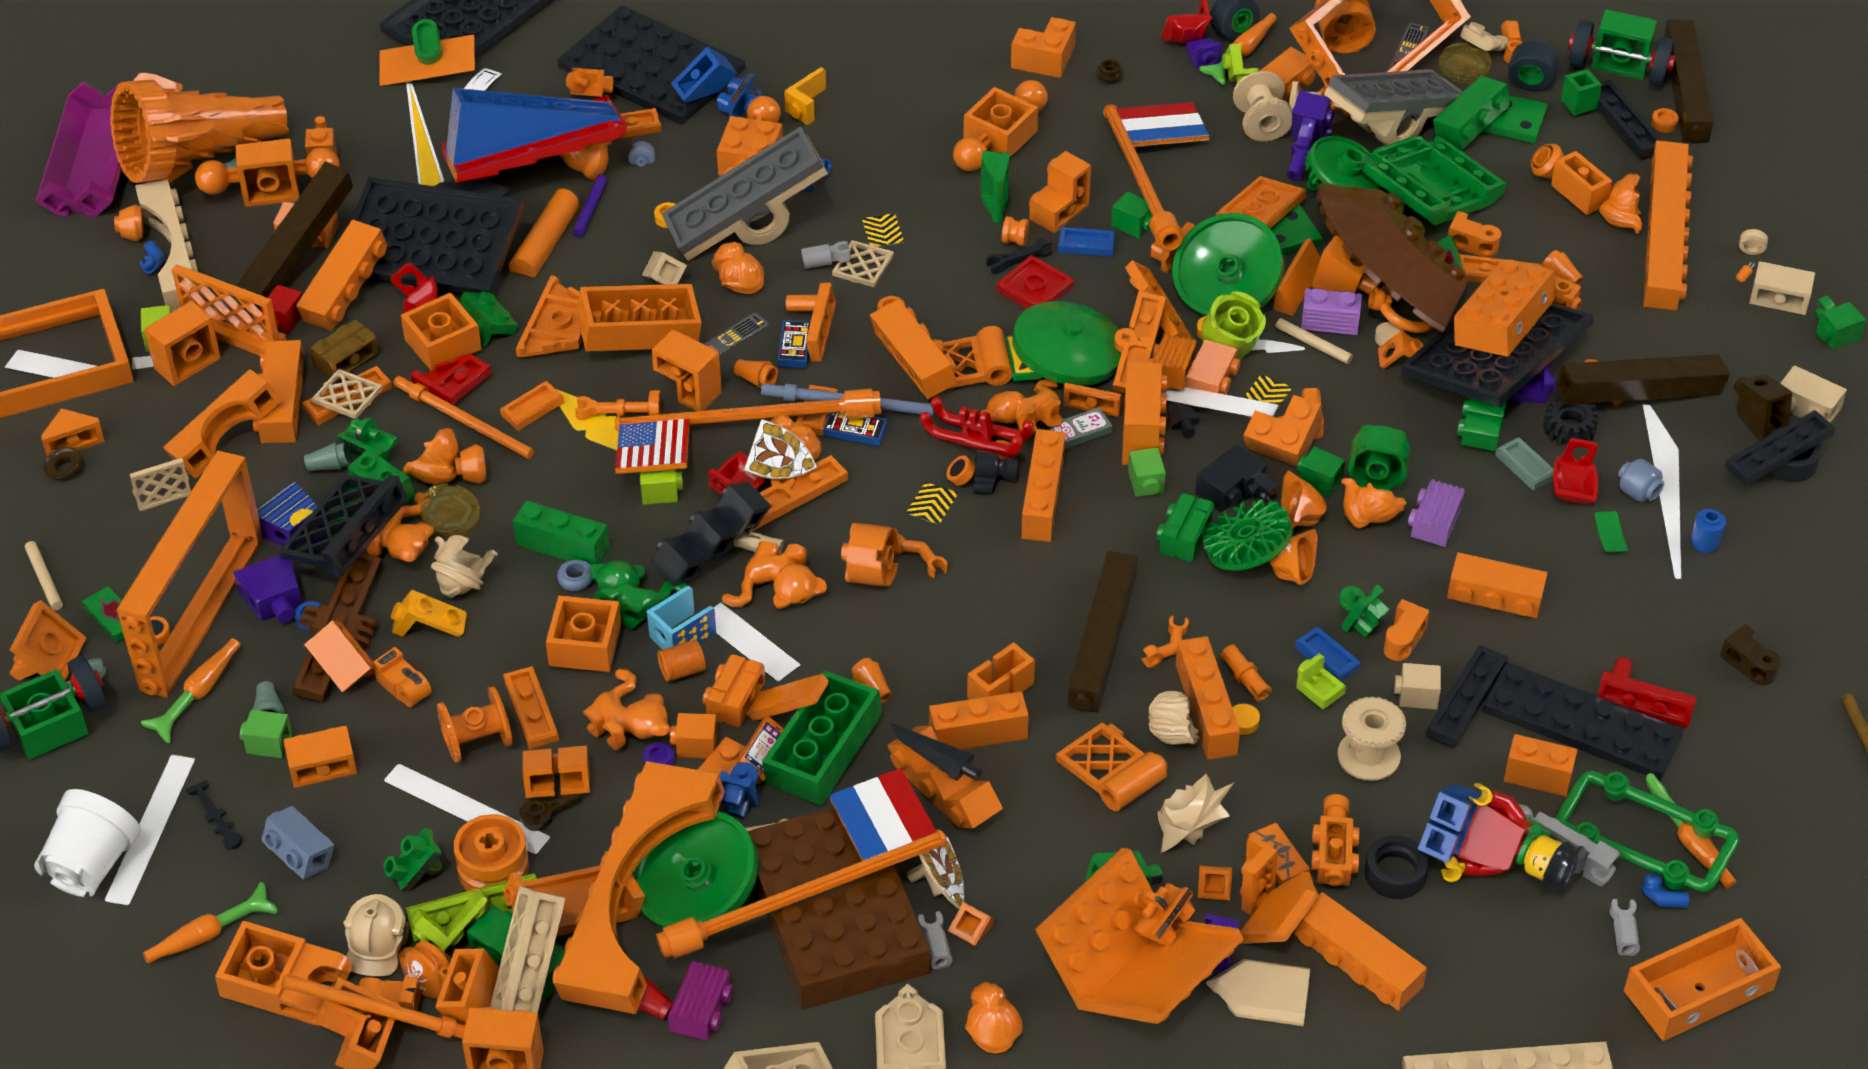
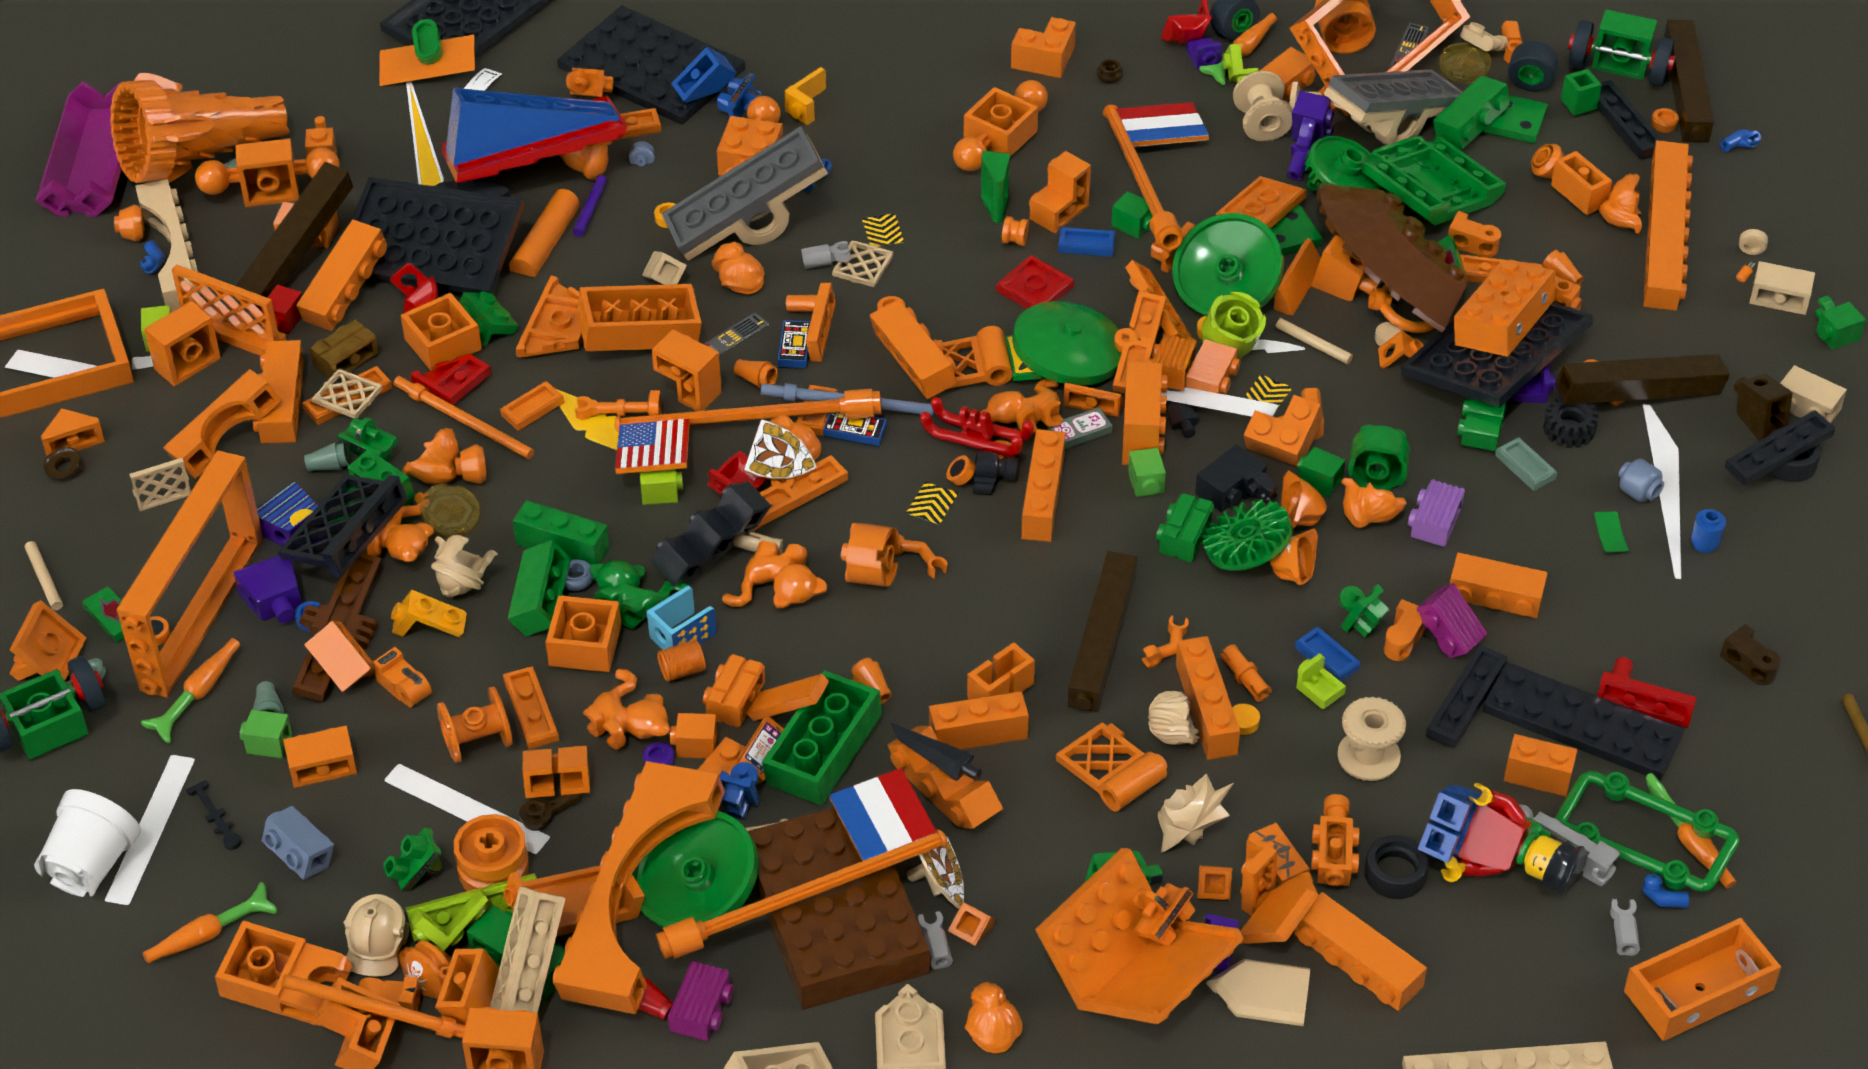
white sticker [714,603,800,682] -> none
black piece [986,236,1053,274] -> none
medium lavender brick [1301,288,1362,335] -> none
tan brick [1394,663,1441,710] -> none
red piece [1553,438,1599,504] -> none
none -> green brick [508,540,570,637]
none -> magenta brick [1417,583,1488,658]
none -> blue arm [1720,129,1762,152]

